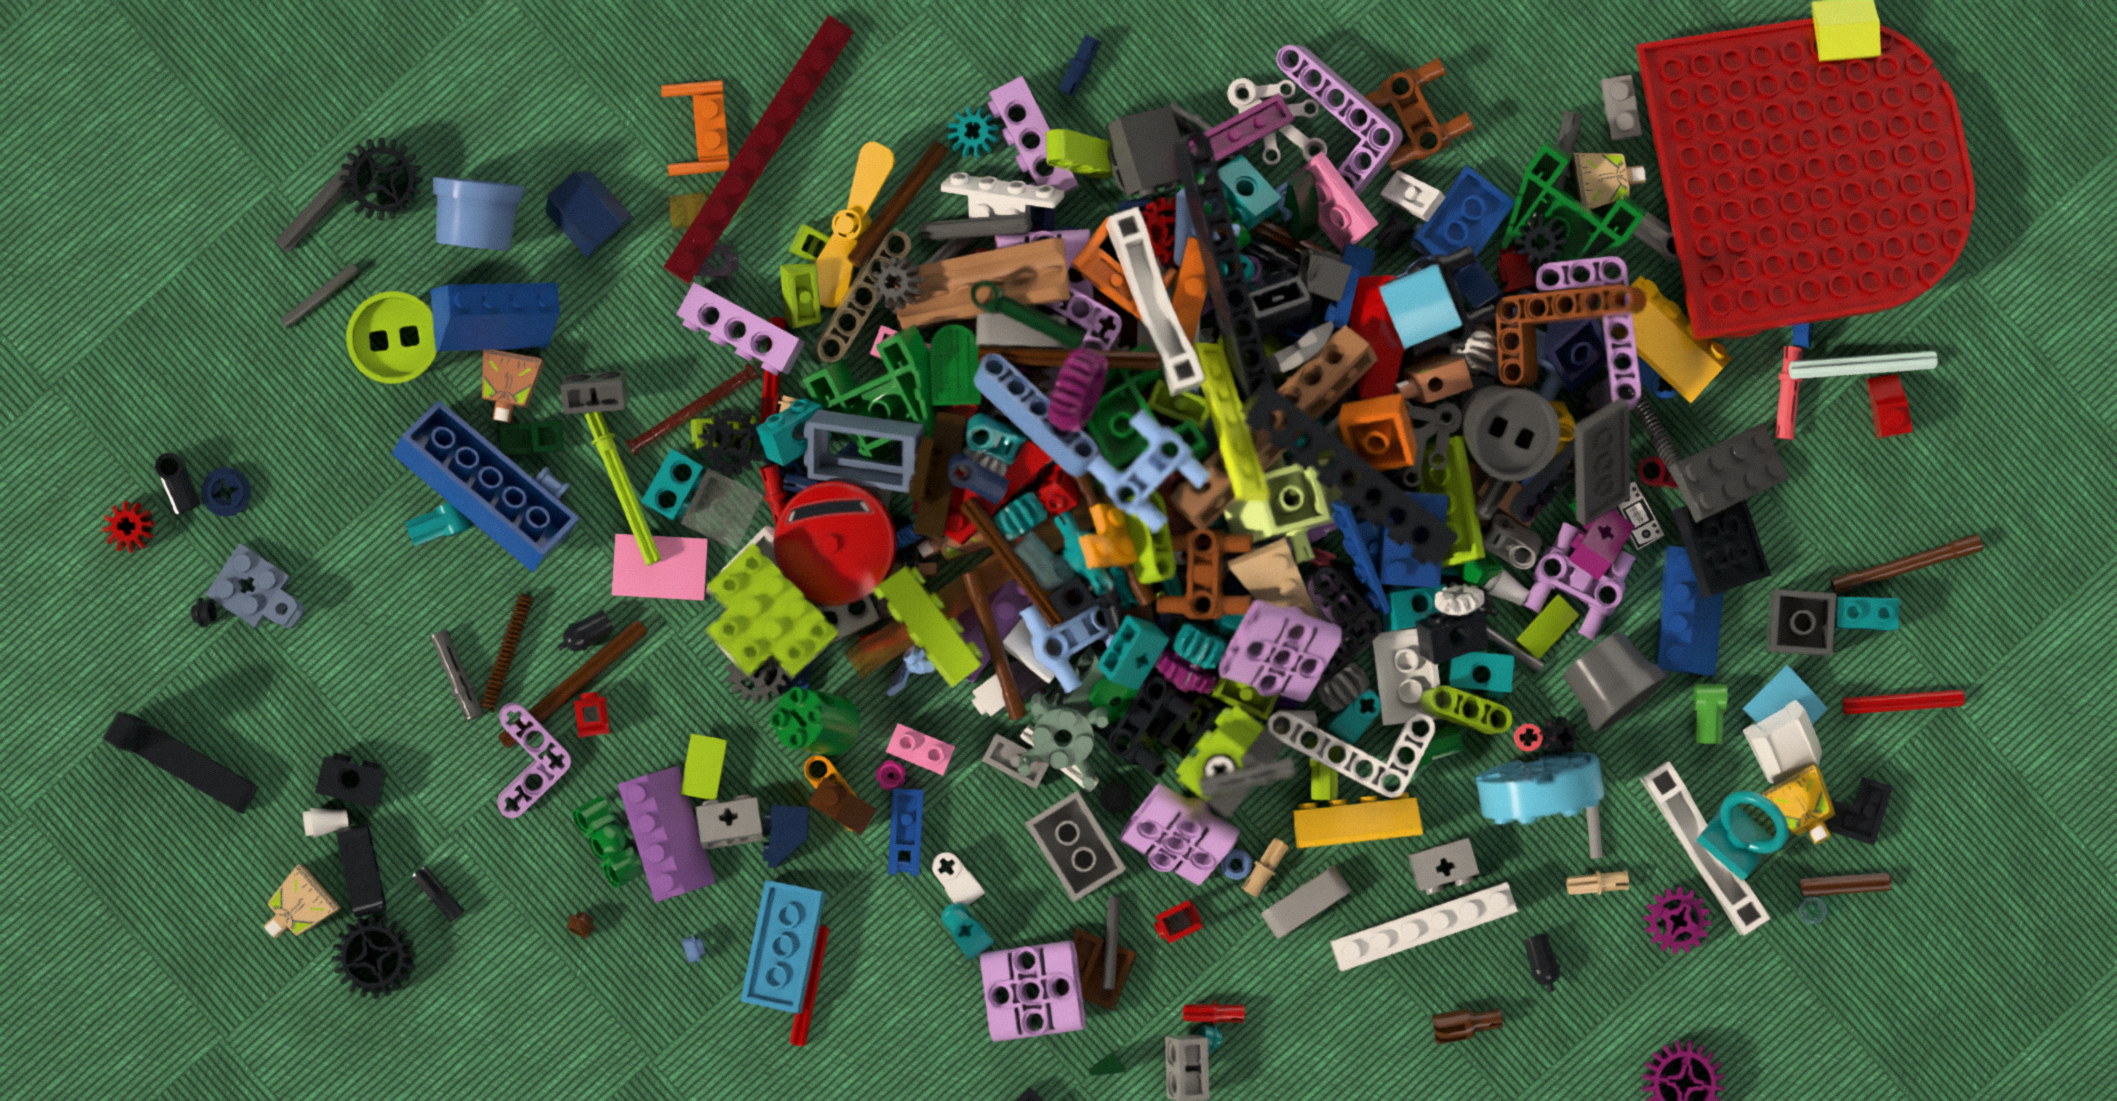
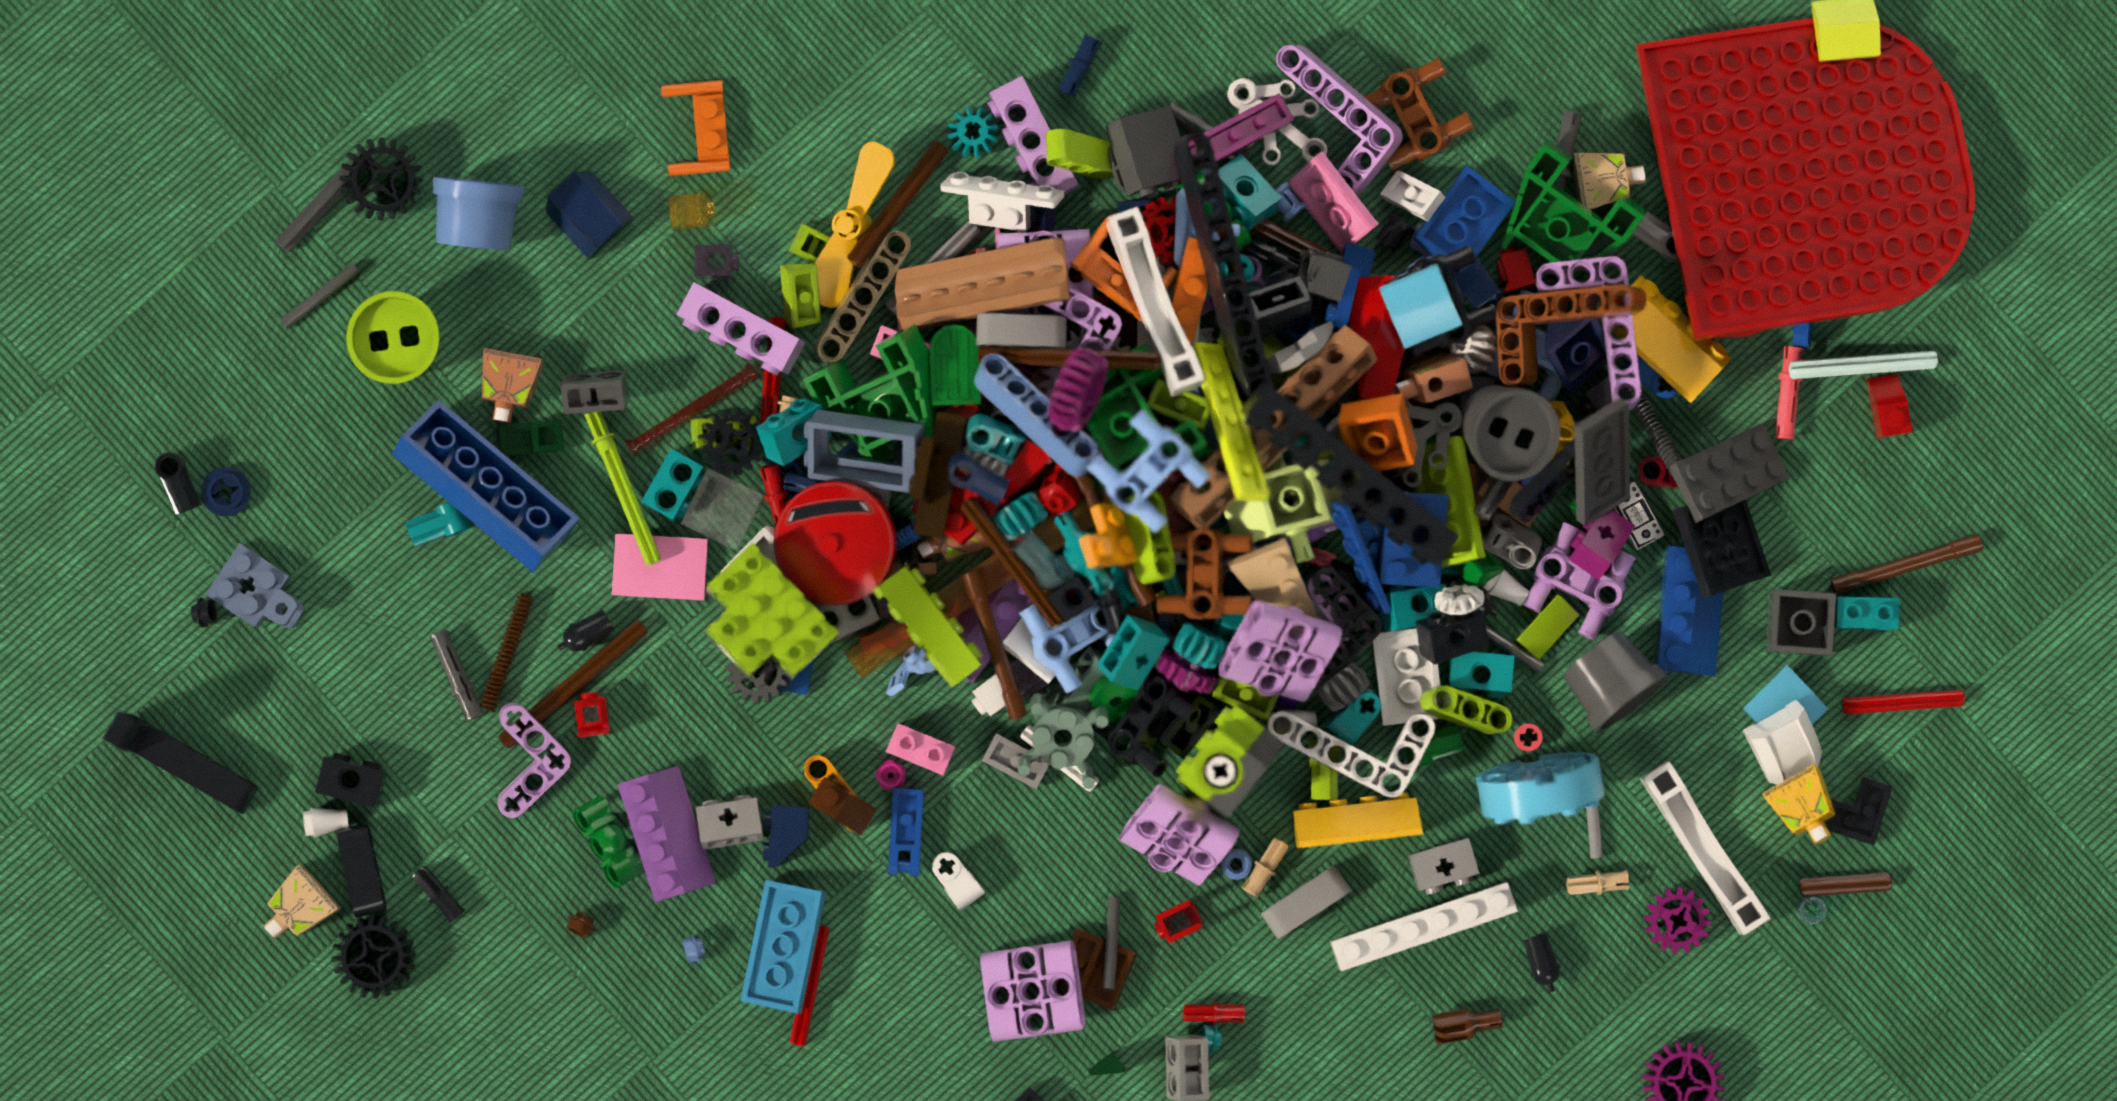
red gear [102,501,156,553] -> none
blue slope [430,283,560,351] -> none
medium blue bush [534,466,571,501] -> none
dark red plate [662,15,854,285] -> none
lime slope [680,733,727,800] -> none
green cylinder [770,687,860,756] -> none
dark grey gear [871,257,925,309] -> none
dark grey axle [919,214,1033,241] -> none
teal piece [941,903,995,961] -> none
dark green axle [971,280,1085,350] -> none
light grey brick [1025,790,1127,902] -> none
black plate [1100,782,1131,813] -> none
dark grey pin [1199,757,1295,799] -> none
dark green slope [1284,170,1319,241] -> none
black gear [1515,214,1569,267] -> none
black gear [1539,716,1580,756] -> none
light grey plate [1600,75,1642,141] -> none
bright green piece [1693,683,1728,744] -> none
teal tile [1696,791,1789,881] -> none

